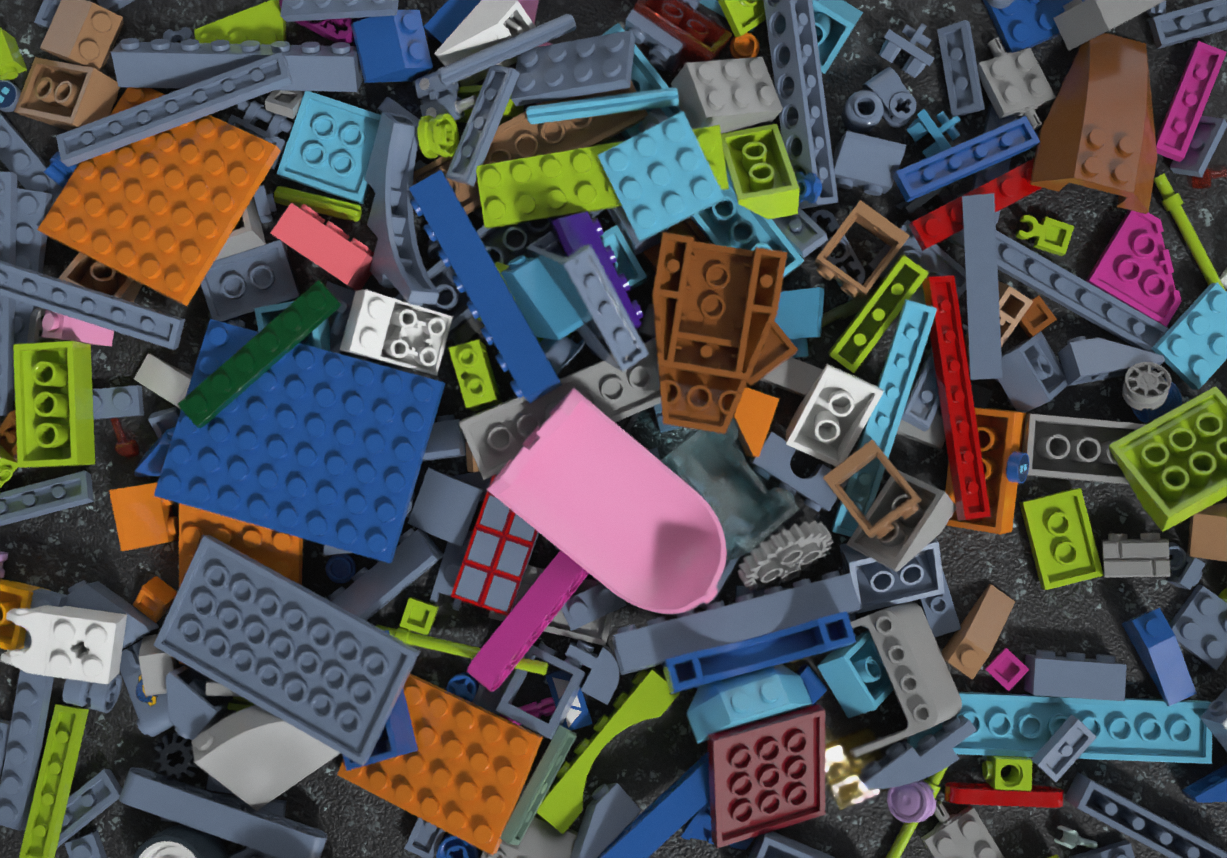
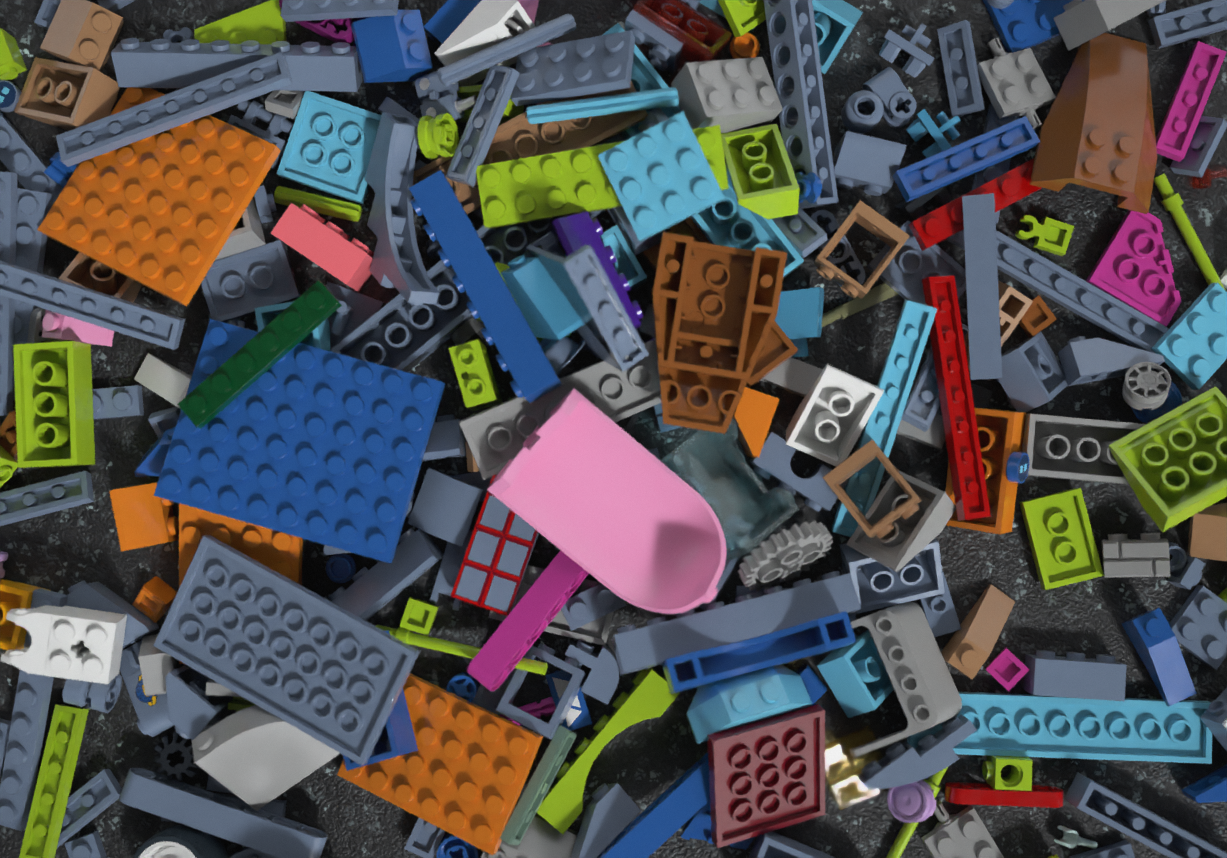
clear red hand [111,418,139,457] -> none
white slope [340,290,453,375] -> none
lime brick [828,255,929,373] -> none
sand blue plate [1031,715,1097,782] -> none

